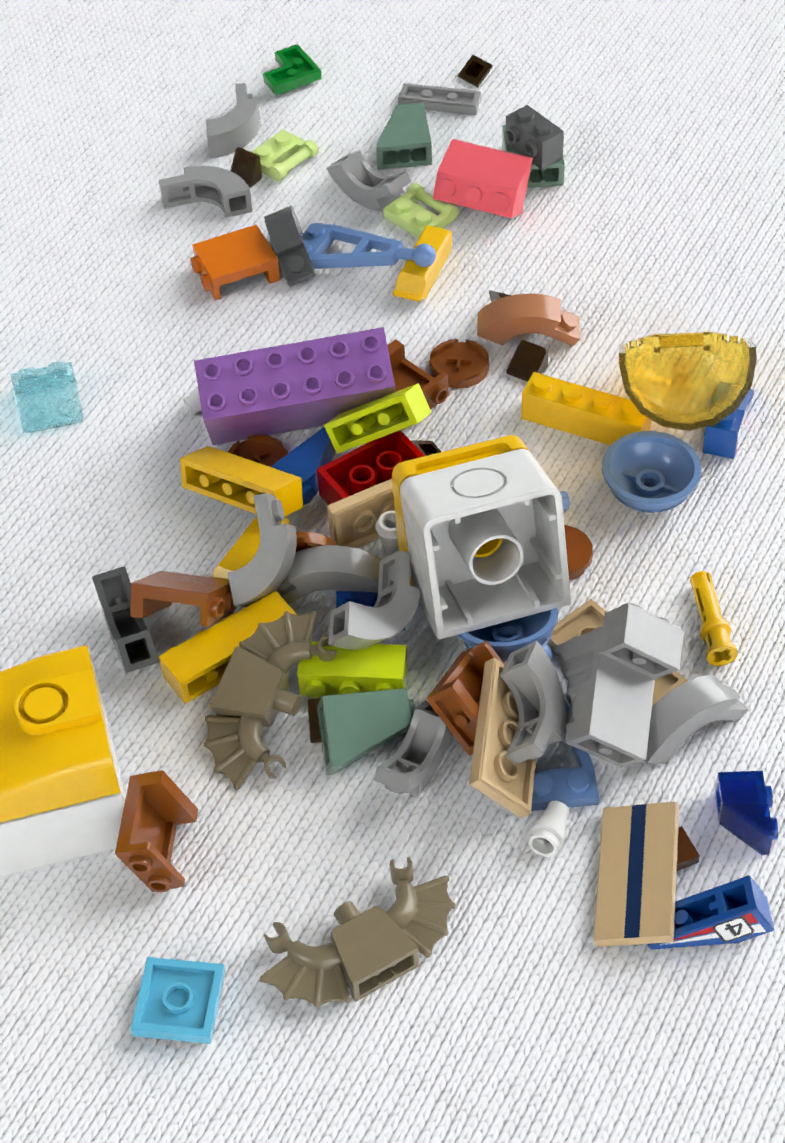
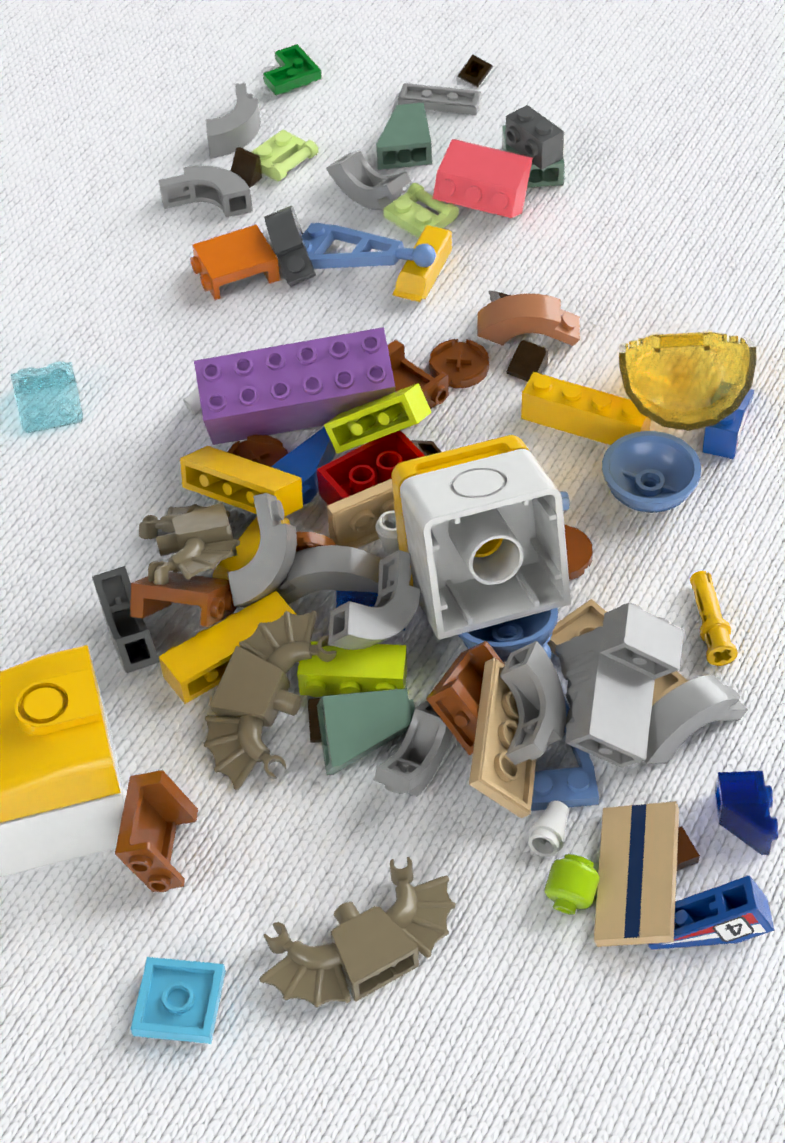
none -> dark tan torso [139,502,240,585]
none -> lime head [544,854,600,915]

